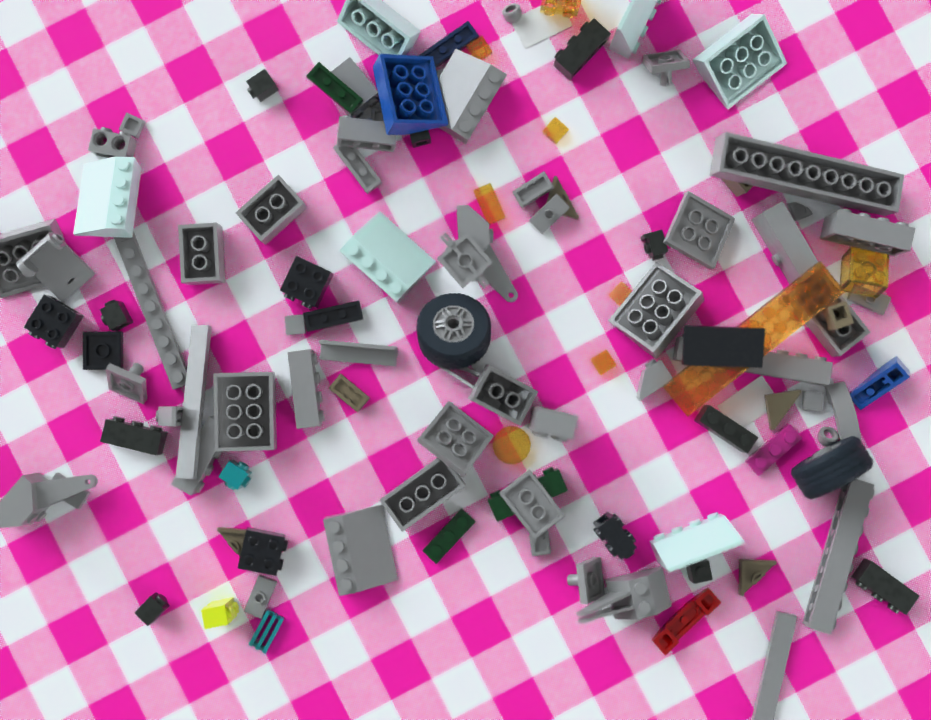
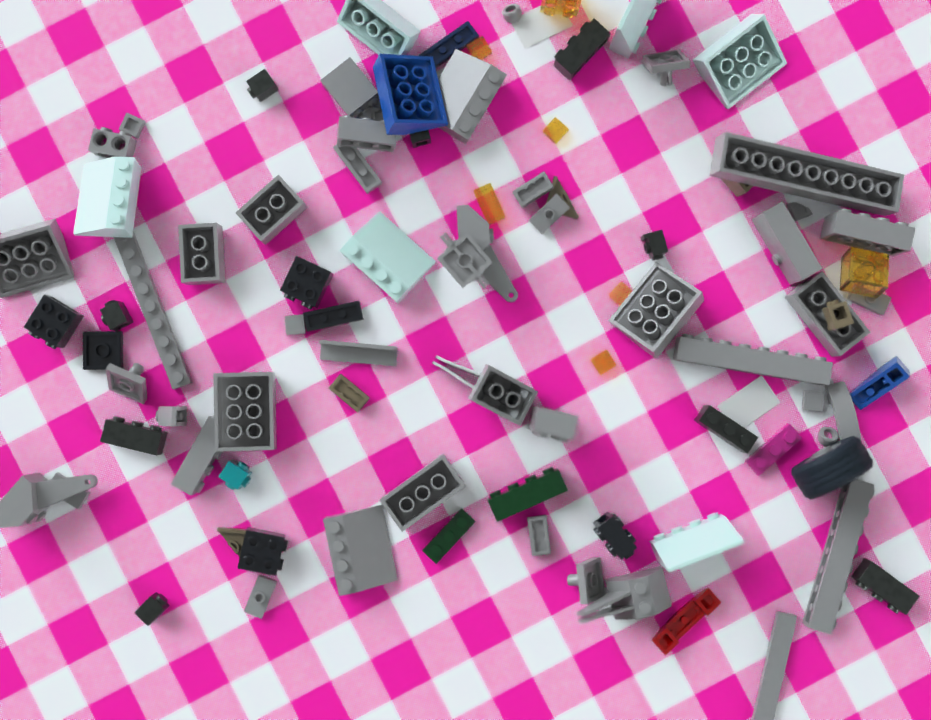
light grey door [16,232,96,302] -> none
light grey tile [176,325,212,479] -> none
neon yellow brick [201,597,239,629] -> none
teal tile [248,609,285,654] -> none
light grey brick [287,349,325,429] -> none
dark green plate [306,62,363,115] -> none
black wheel [416,293,491,370] -> none
light grey plate [417,401,494,477] -> none
clear yellow tile [493,426,531,464] -> none
light grey tile [499,469,565,540] -> none
light grey slope [636,359,674,400] -> none
clear orange plate [662,261,845,417] -> none
light grey plate [663,191,736,270] -> none
black tile [682,325,765,368] -> none
pearl dark grey brick [686,559,713,584] -> none
dark tan tile [738,559,777,596] -> none
dark tan tile [764,389,802,430] -> none

